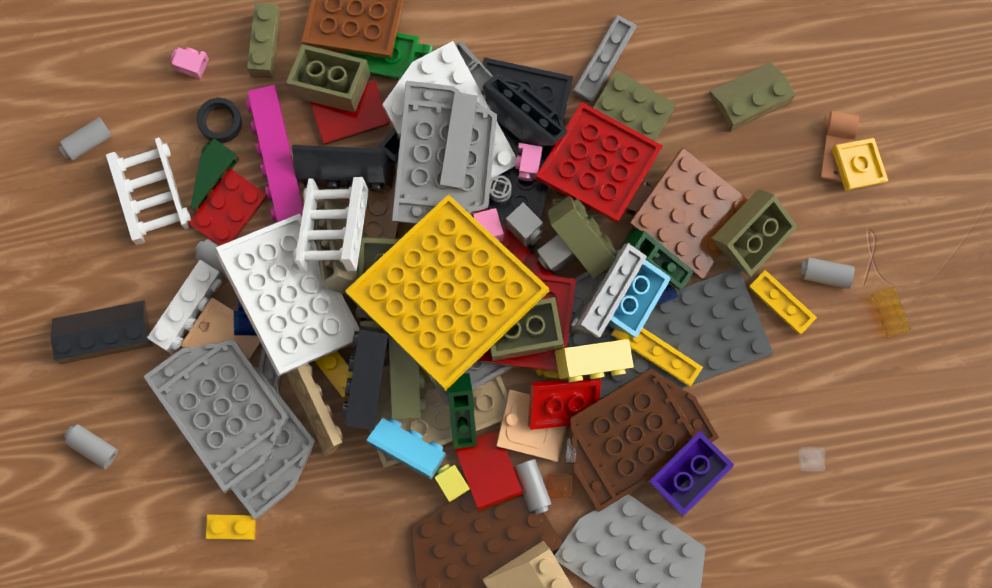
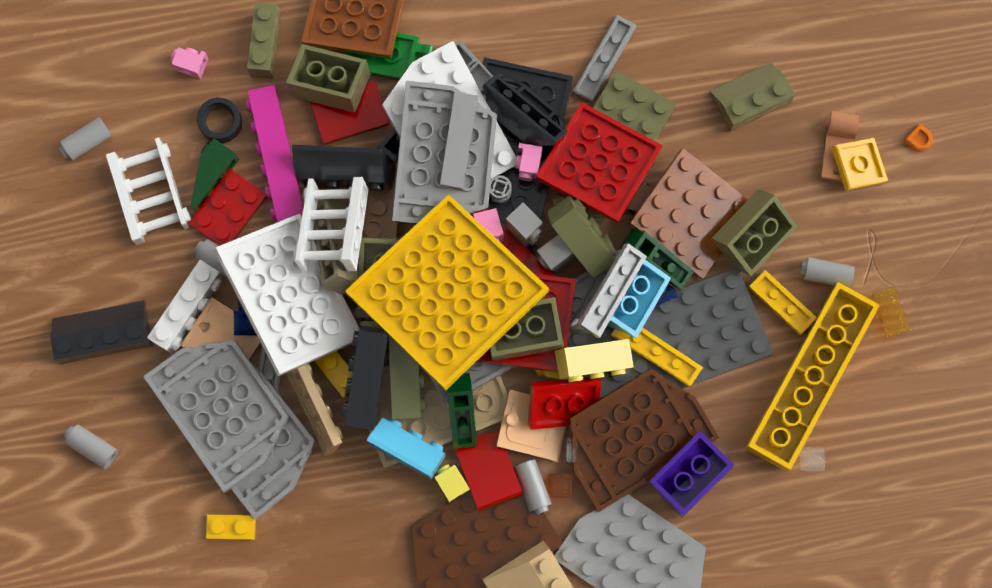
none -> yellow brick [745,282,880,472]
none -> orange tile [904,123,933,152]

